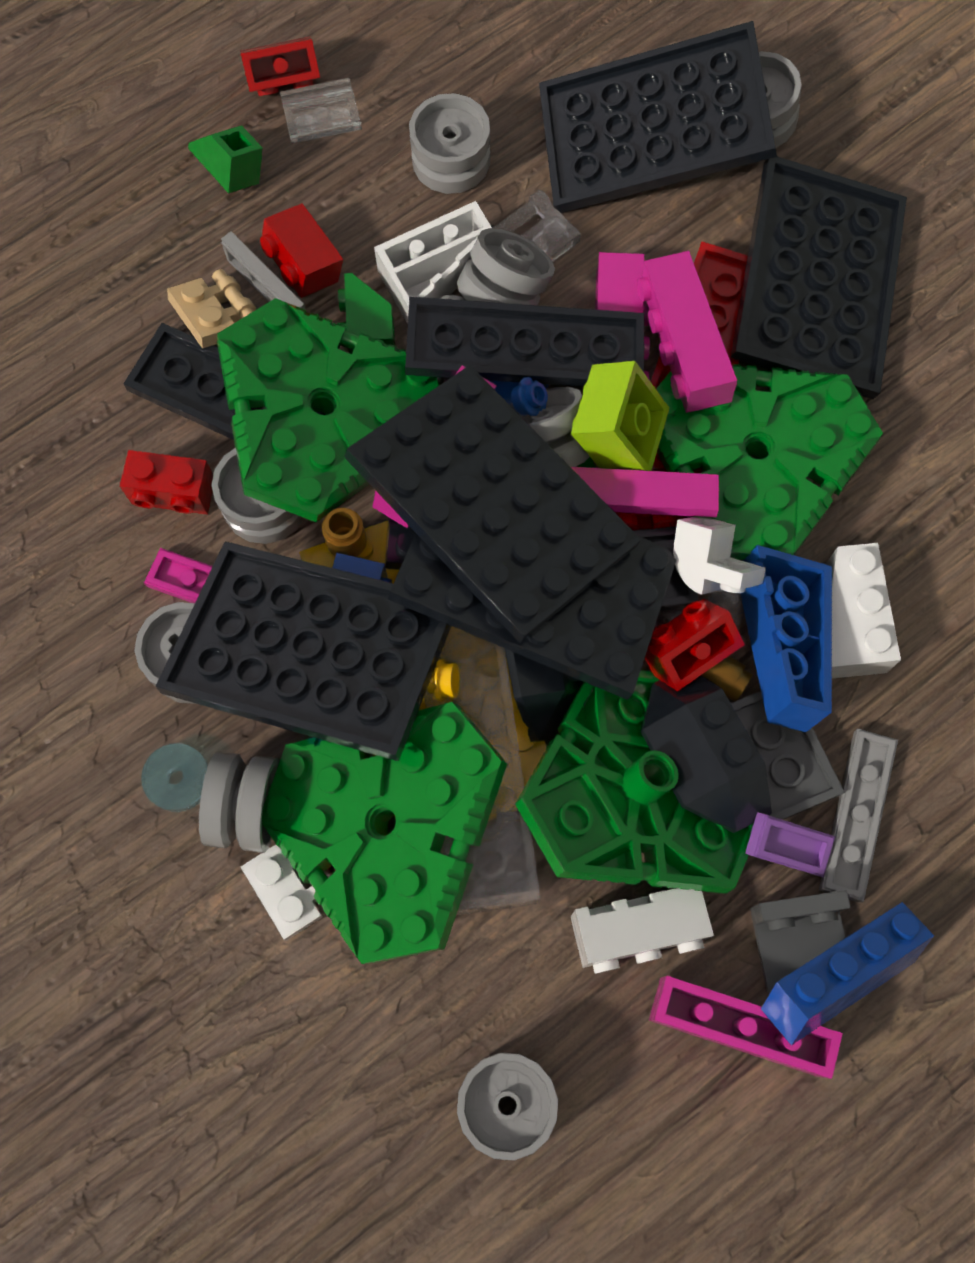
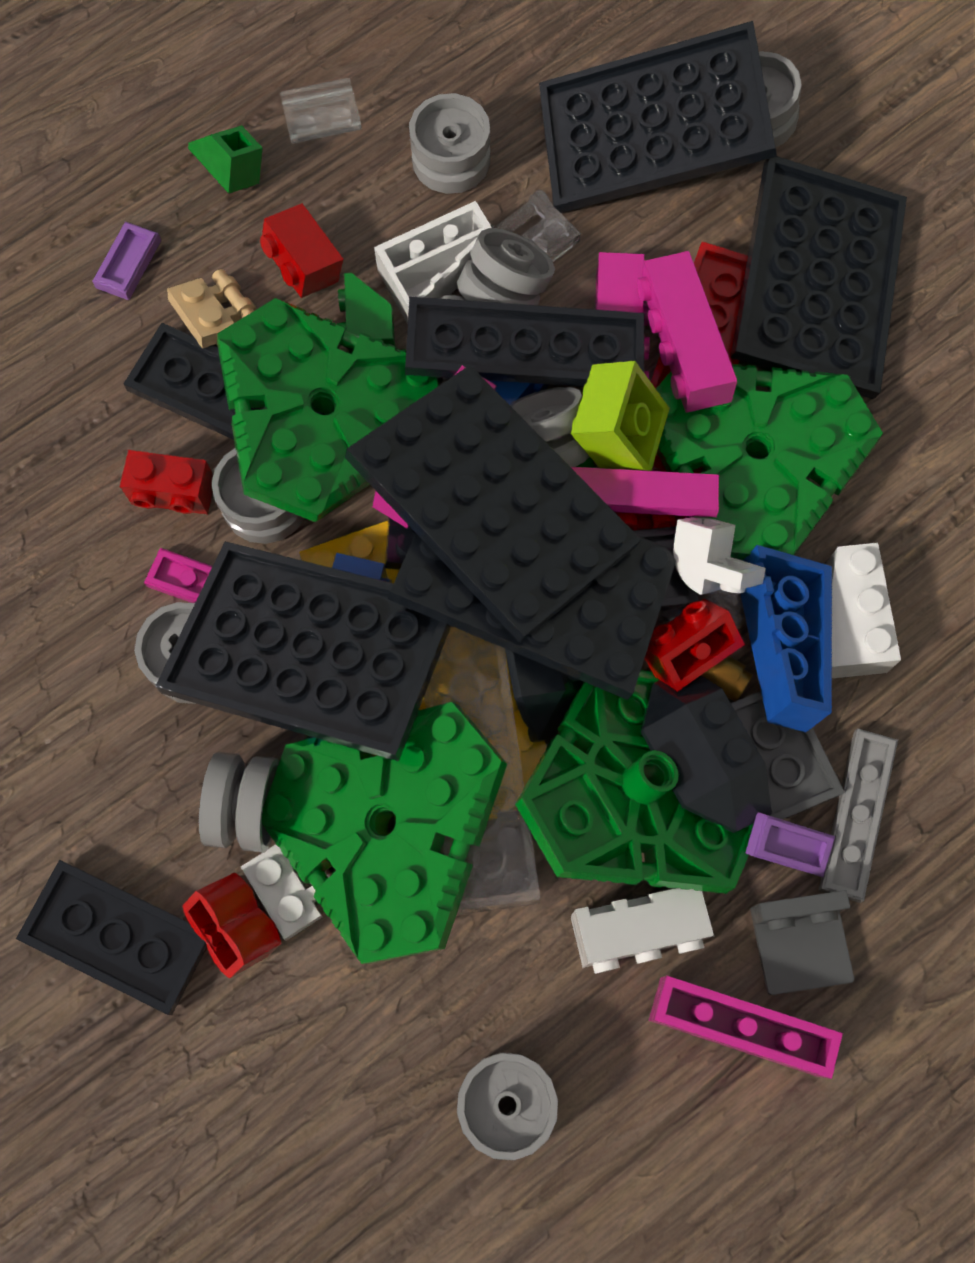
clear light blue piece [141,743,208,812] -> none
light grey tile [221,231,306,310] -> none
red brick [240,36,320,96] -> none
pearl gold brick [322,508,367,557] -> none
yellow plate [427,659,460,702] -> none
blue plate [511,377,548,416] -> none
blue brick [761,902,934,1046] -> none
none -> black plate [16,860,207,1015]
none -> medium lavender tile [92,221,161,300]
none -> red brick [182,872,282,979]

